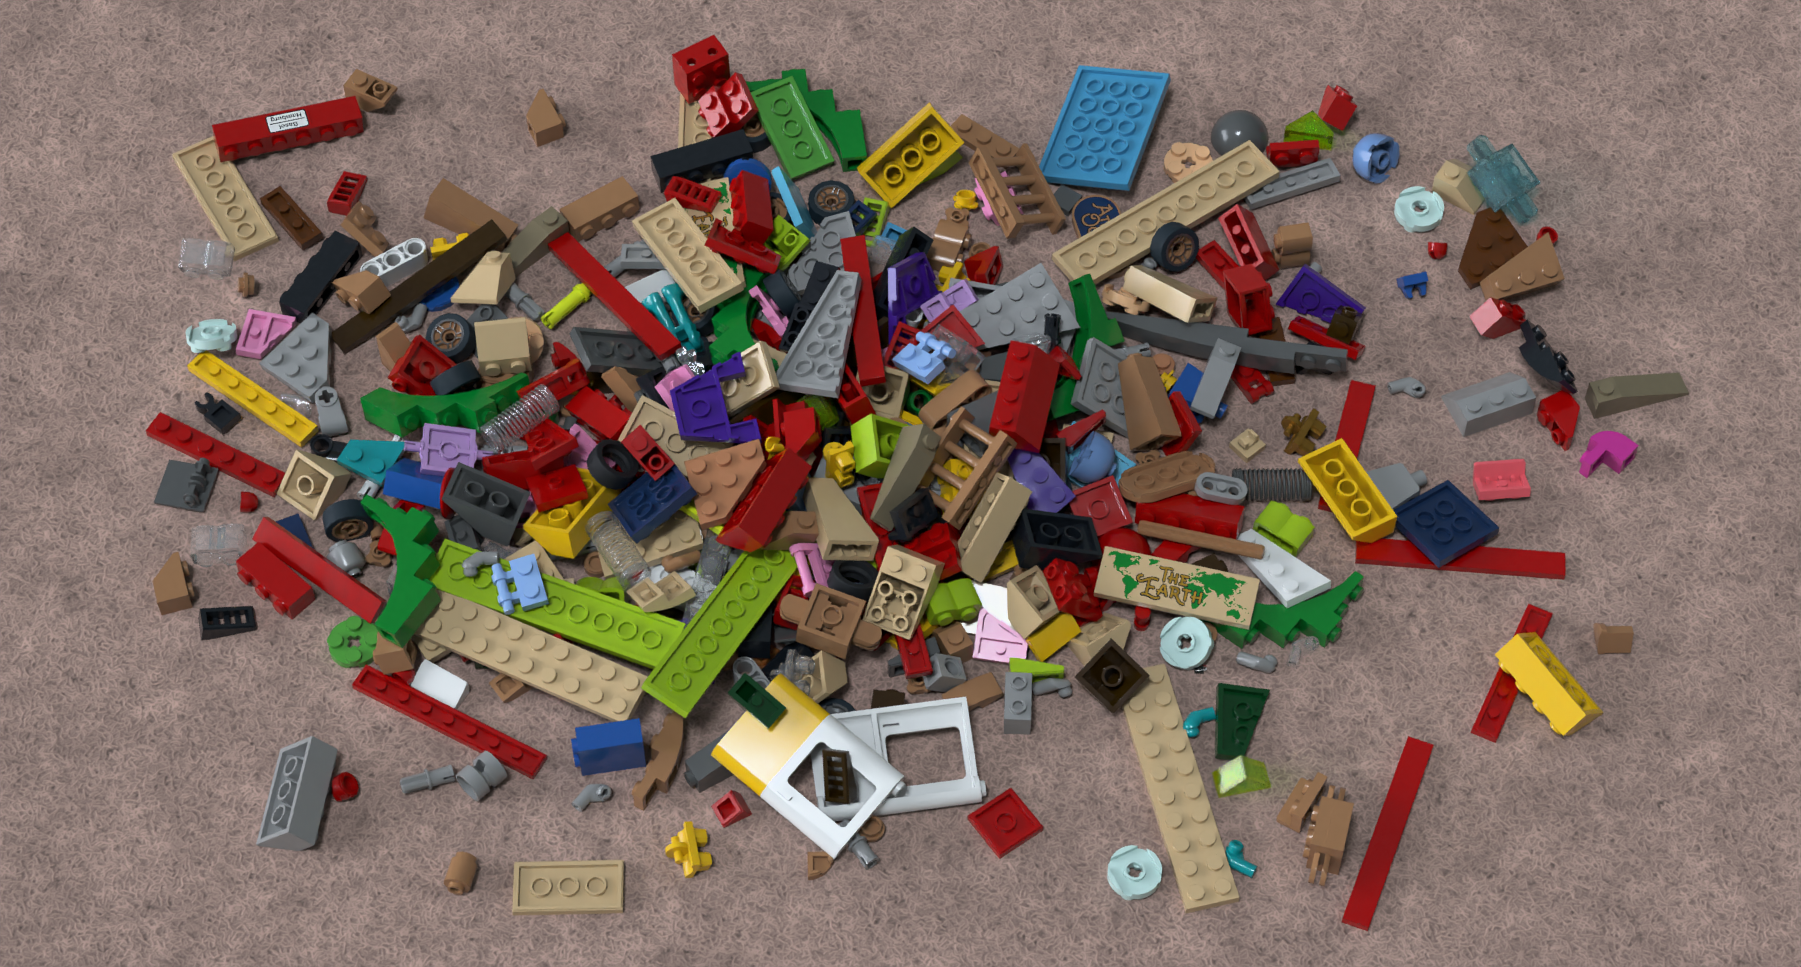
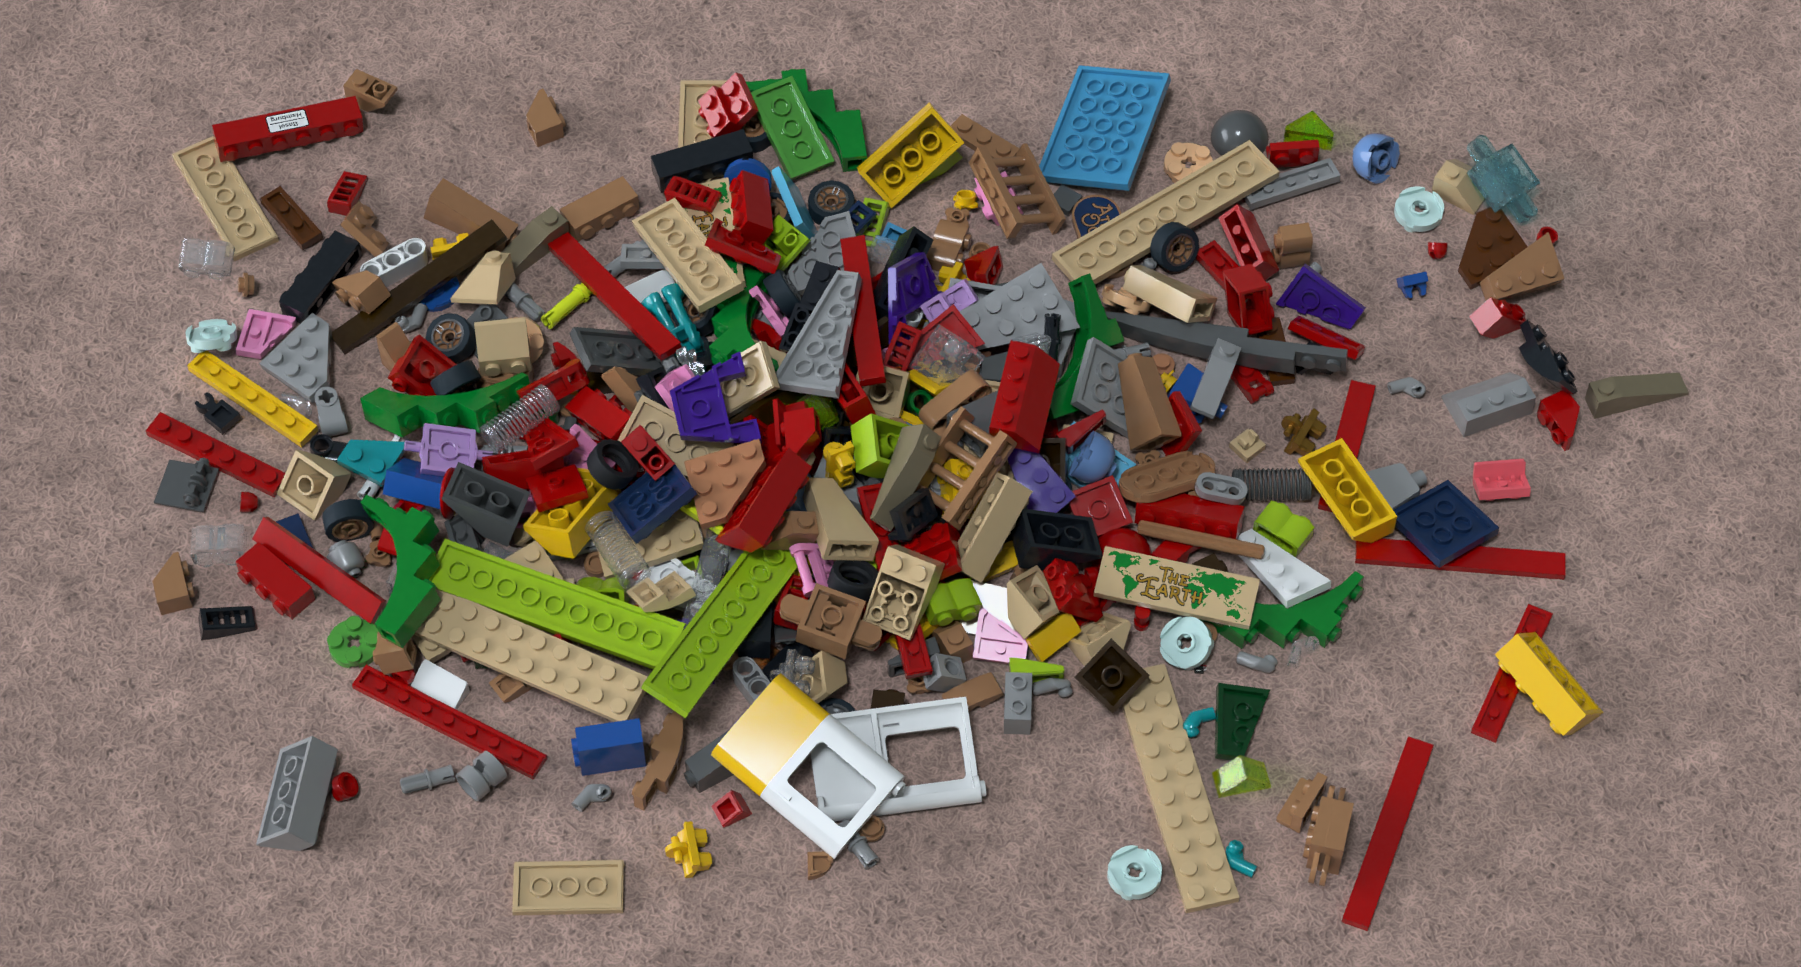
medium nougat brick [444,852,478,895] -> none
light grey arm [462,552,499,576] -> none
light blue plate [491,554,549,615] -> none
medium nougat arm [661,550,702,573] -> none
red piece [672,35,730,104] -> none
dark green slope [727,673,786,729] -> none
yellow hand [765,437,785,460] -> none
dark brown slope [822,748,857,804] -> none
light blue plate [892,331,956,384] -> none
red tile [967,788,1043,859] -> none
red slope [1048,346,1082,380] -> none
red slope [1318,85,1357,131] -> none
dark brown brick [1326,305,1364,344] -> none
dark pink brick [1579,431,1639,478] -> none
medium nougat tile [1593,623,1634,654] -> none

